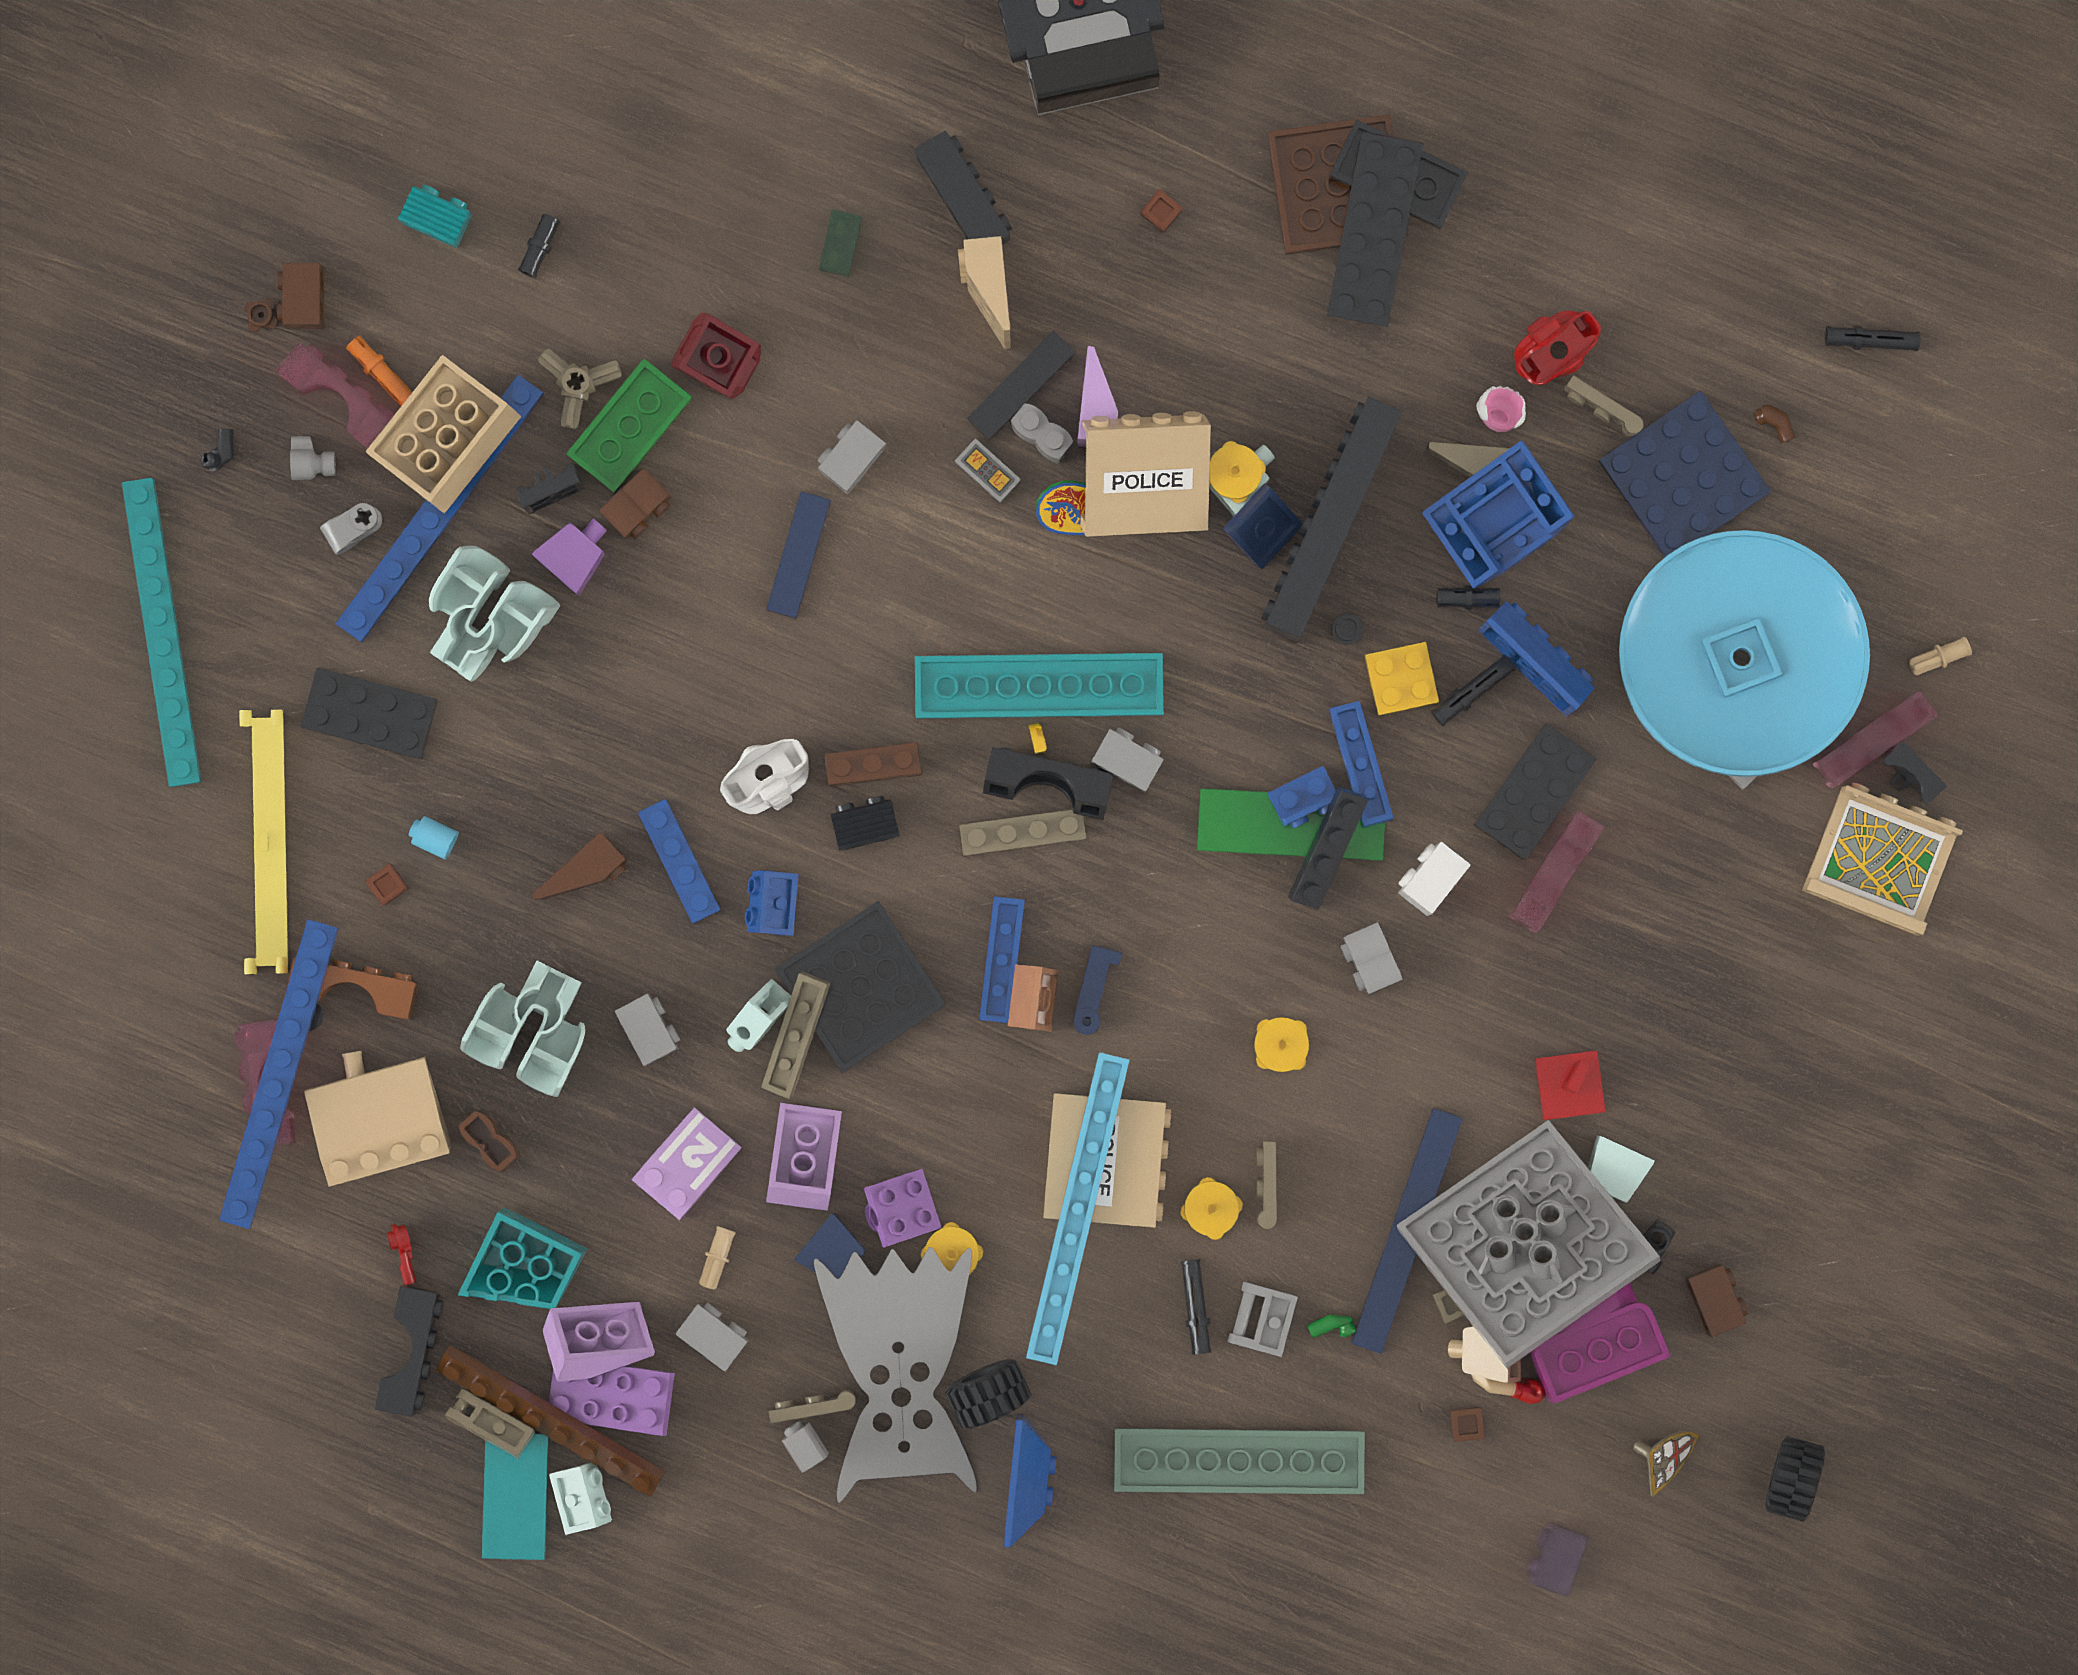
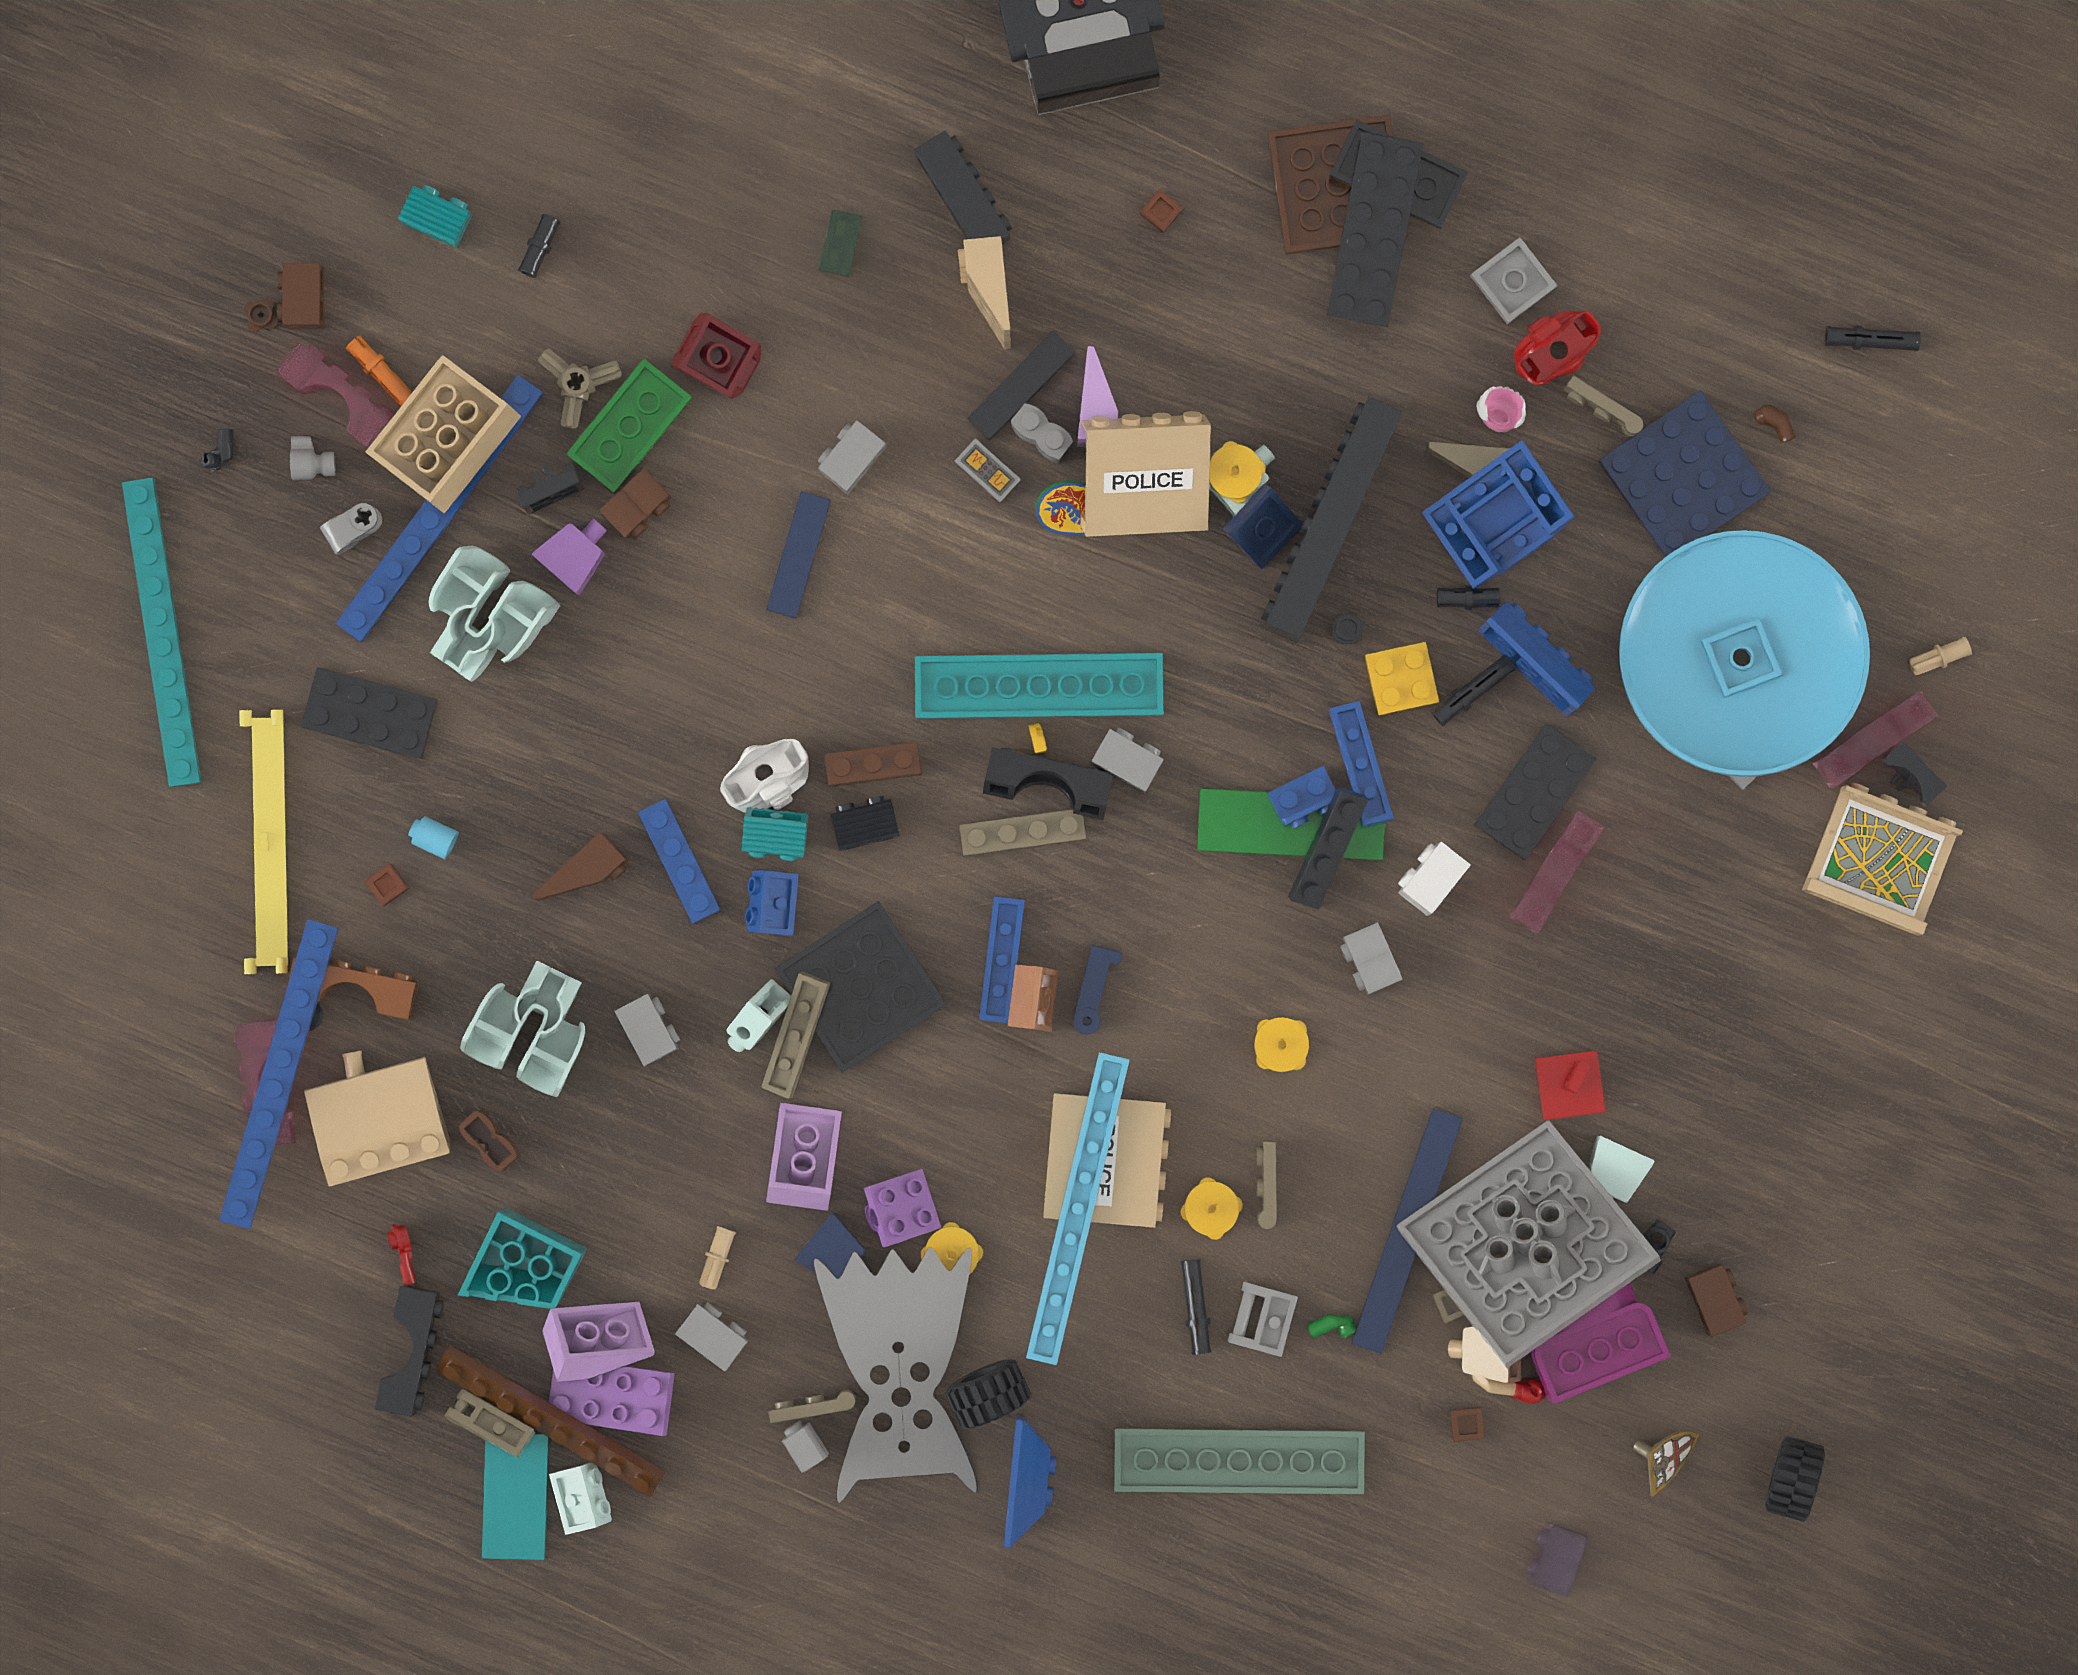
lavender slope [632,1108,742,1220] -> none
none -> teal brick [741,807,809,861]
none -> light grey plate [1470,237,1557,325]

